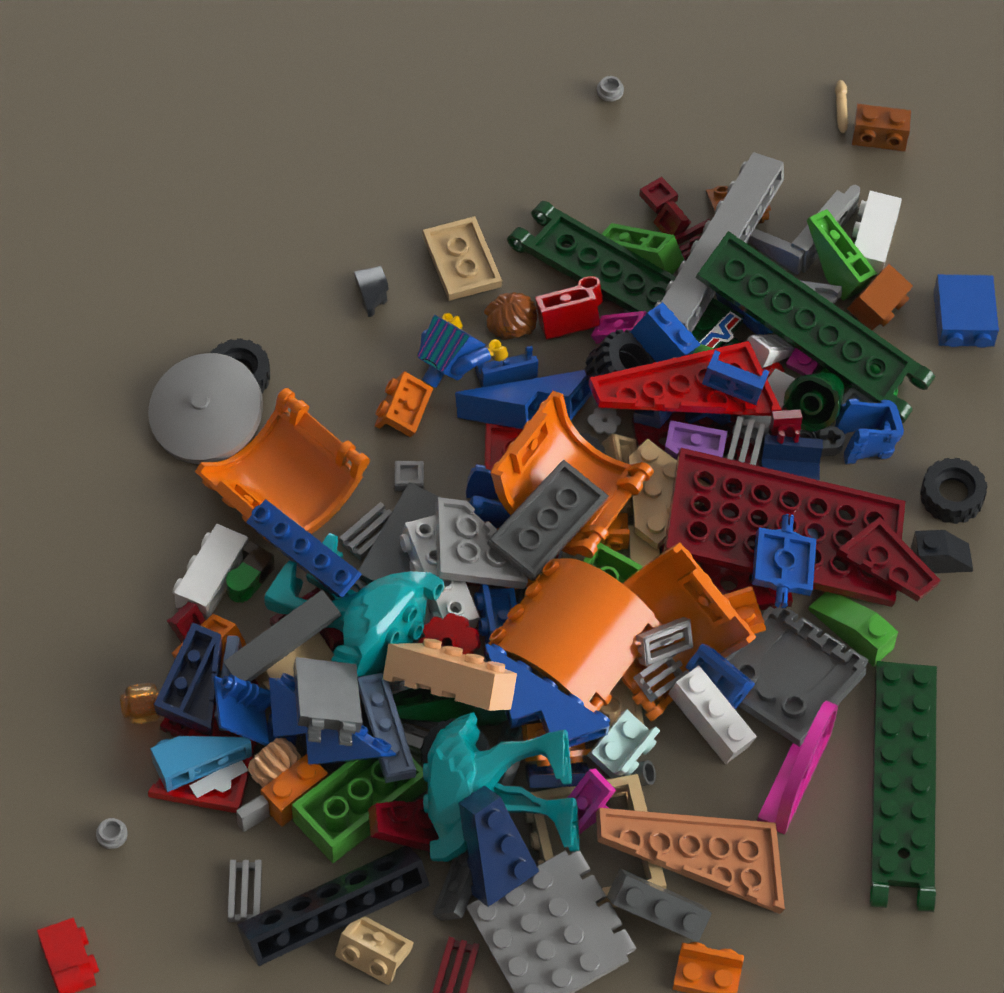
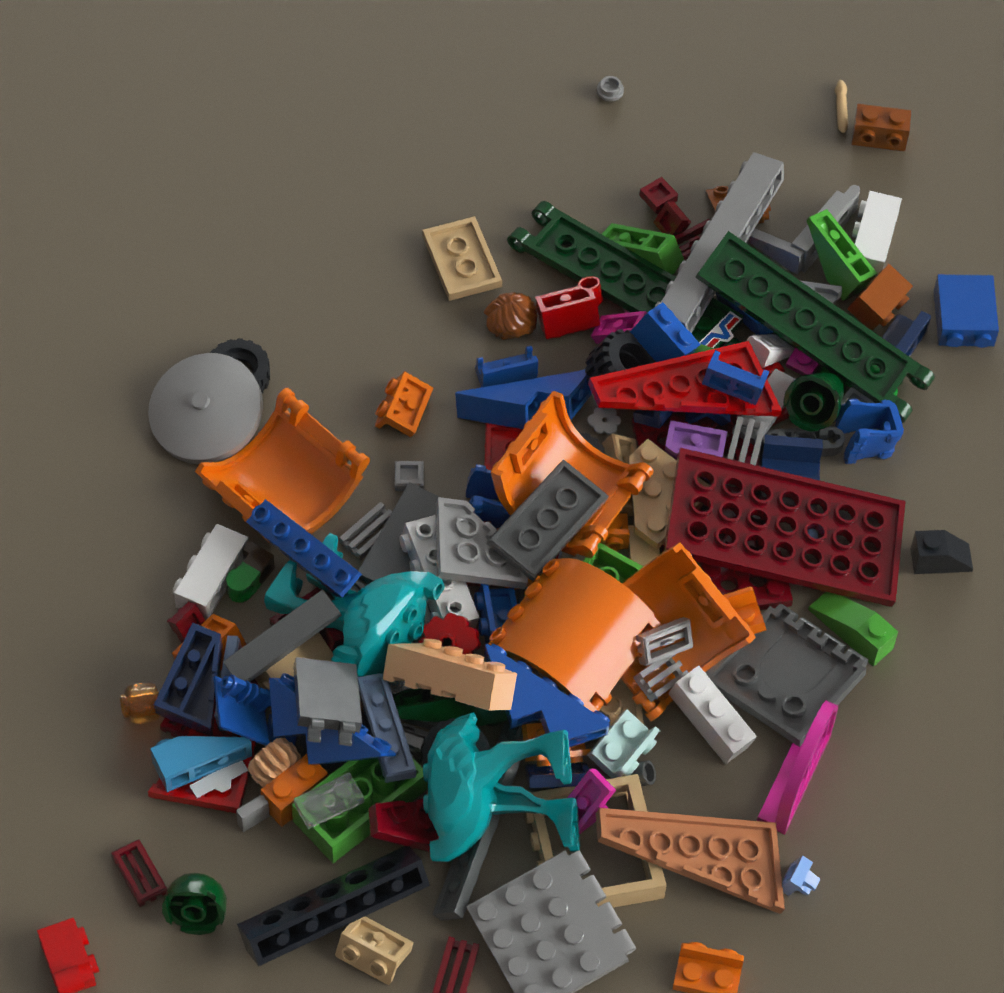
light grey plate [96,818,128,849] -> none
light grey tile [228,860,262,922] -> none
black slope [354,266,389,317] -> none
blue torso [418,313,508,388] -> none
dark blue wedge [459,785,539,907] -> none
dark grey brick [607,869,712,942] -> none
blue hinge [686,643,755,710] -> none
blue plate [752,514,817,608] -> none
dark red tile [769,409,803,444] -> none
dark red wing [836,517,941,602] -> none
dark green hinge [870,661,937,912] -> none
black tyre [920,458,987,524] -> none
none -> dark red tile [111,839,168,907]
none -> dark green cylinder [162,873,227,935]
none -> clear plate [294,772,364,829]
none -> light blue tile [782,856,820,896]
none -> dark blue panel [882,311,931,357]

